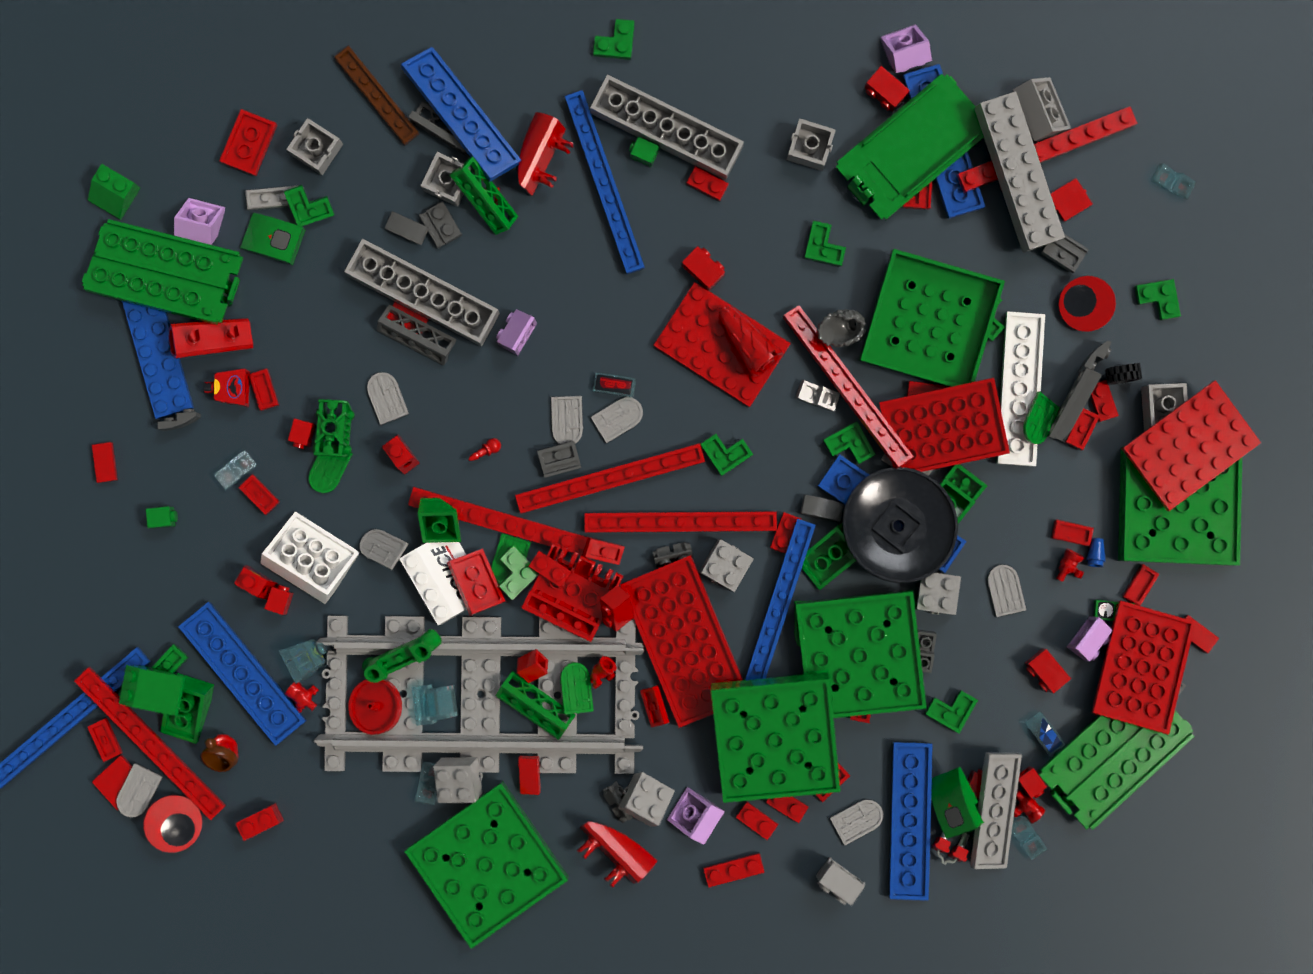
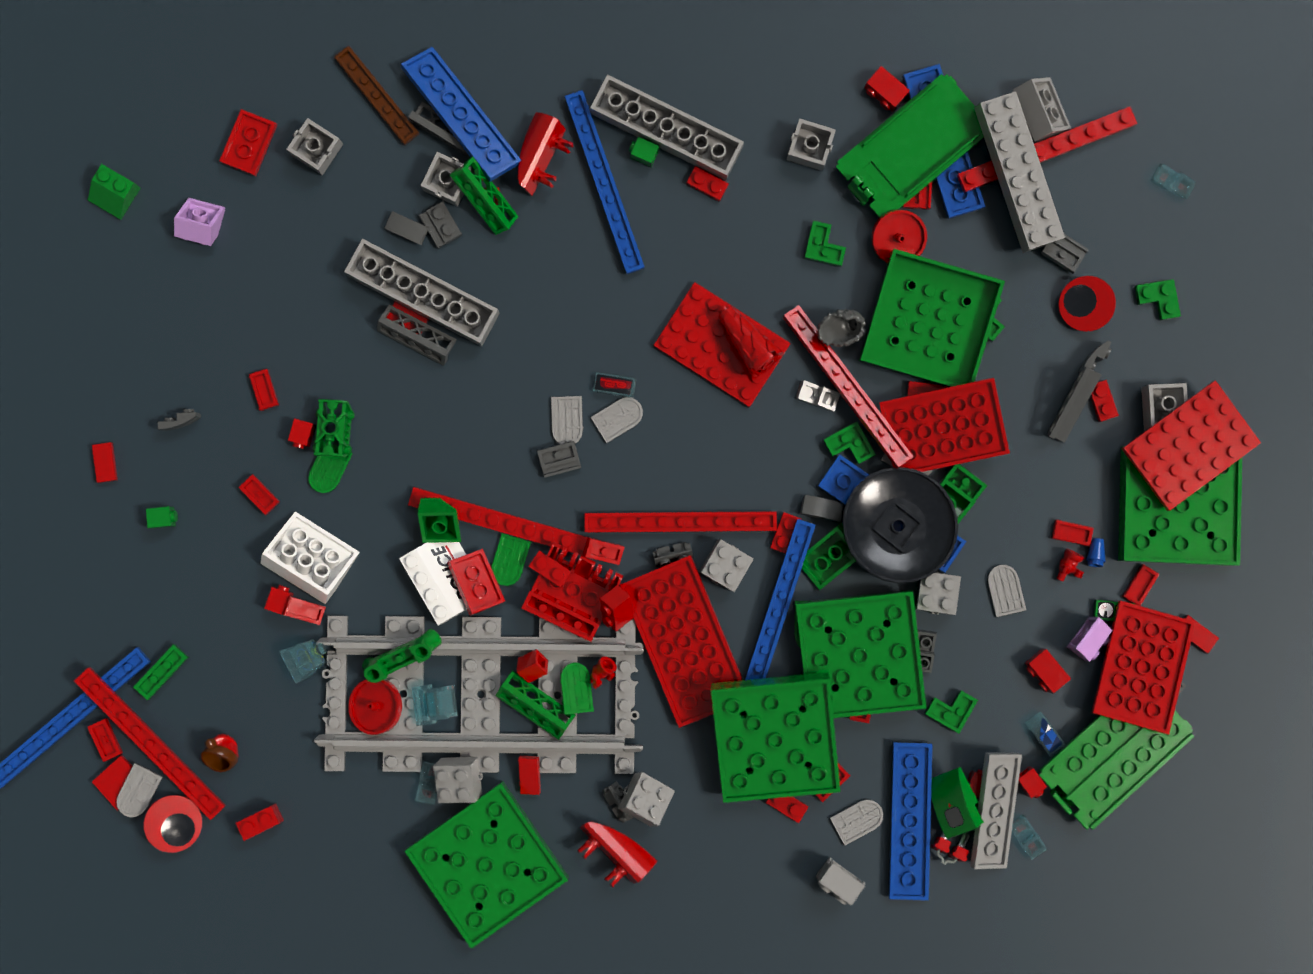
green piece [82,219,243,325] -> none
green slope [119,665,185,716] -> none
blue plate [122,301,194,419] -> none
green slope [161,673,214,744] -> none
red piece [169,318,253,358] -> none
blue plate [178,602,307,746] -> none
red torso [204,369,250,407] -> none
clear light blue slope [214,450,257,491] -> none
red torso [234,565,278,599] -> none
green slope [240,213,306,266] -> none
light grey tile [246,186,296,210] -> none
green plate [284,185,334,227] -> none
red piece [285,681,319,713] -> none
light grey window [360,529,409,570] -> none
light grey window [367,372,409,425] -> none
red torso [382,434,420,474] -> none
red bar [468,438,501,461] -> none
lavender slope [496,309,537,356] -> none
plate [498,546,539,600] -> none
red plate [515,443,705,514] -> none
green plate [594,19,635,60] -> none
red plate [640,685,669,727] -> none
lavender slope [667,787,725,845] -> none
red brick [681,246,725,291] -> none
green plate [700,434,754,476] -> none
red plate [703,853,765,888] -> none
red plate [736,801,779,840] -> none
lavender slope [881,25,932,73] -> none
white plate [996,312,1045,467] -> none
red piece [1014,791,1045,824] -> none
green window [1023,391,1060,444] -> none
red piece [1051,178,1093,222] -> none
red plate [1065,408,1100,451] -> none
black tyre [1105,363,1142,385] -> none
none -> tile [283,596,326,625]
none -> red piece [871,209,927,263]

